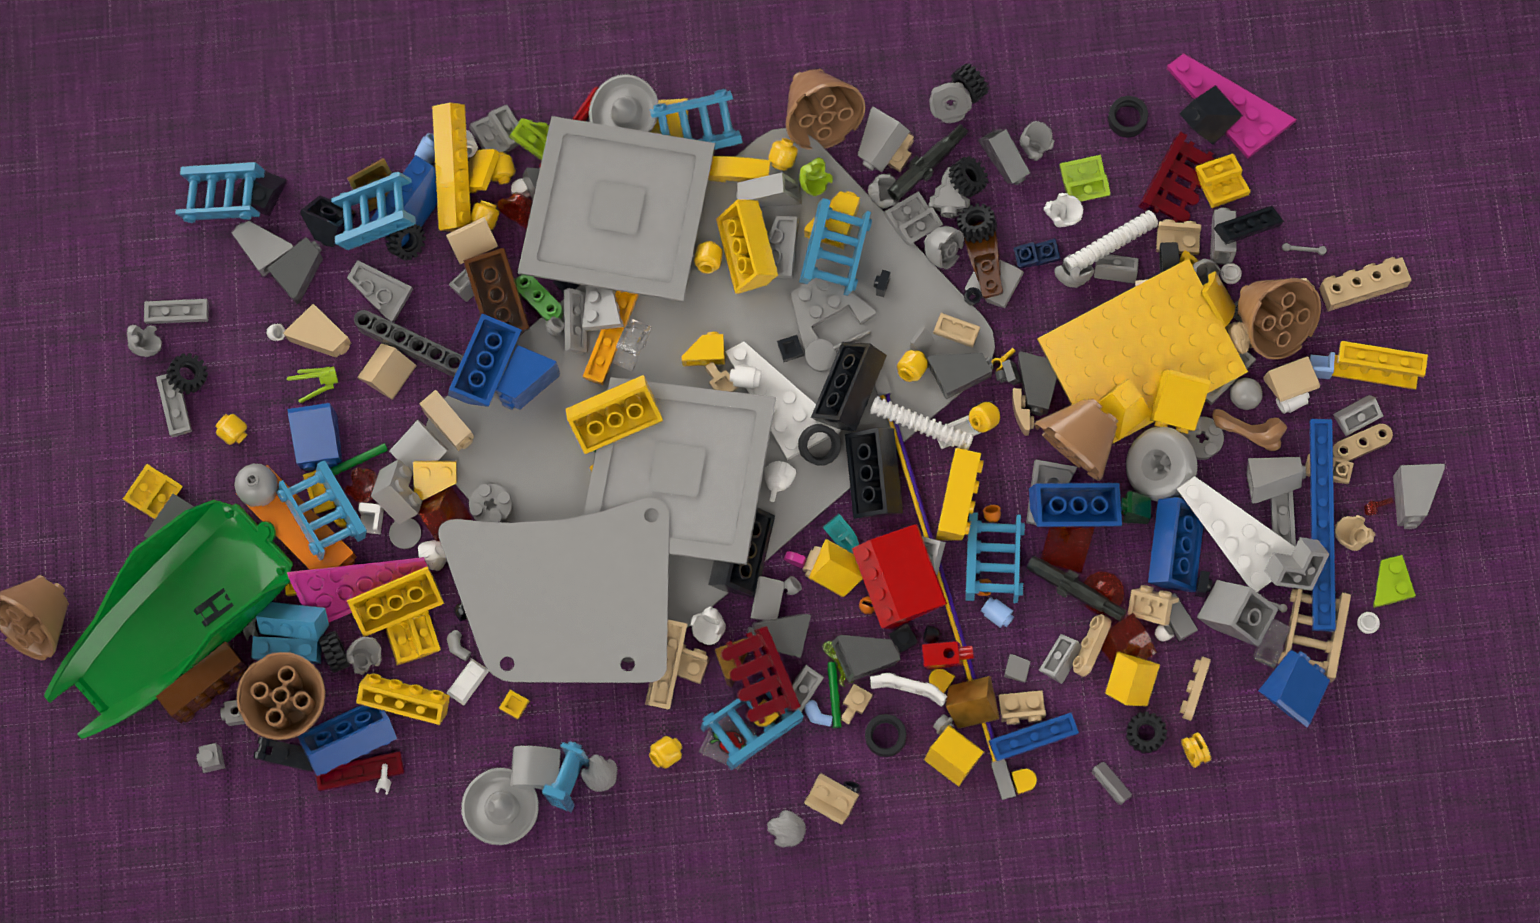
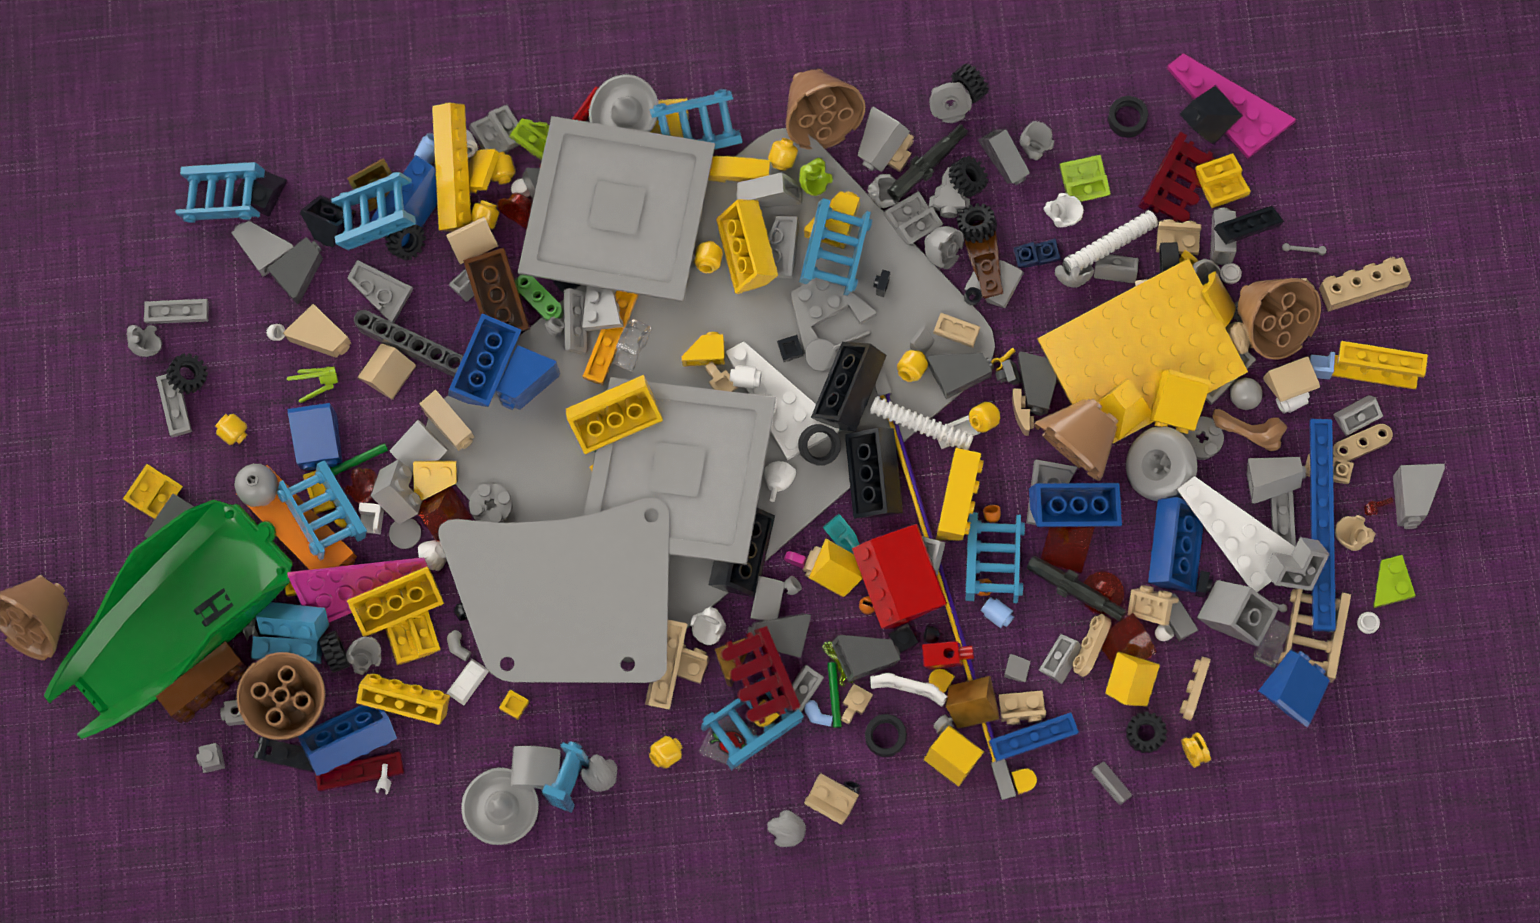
dark green slope [1121,491,1151,524] -> none

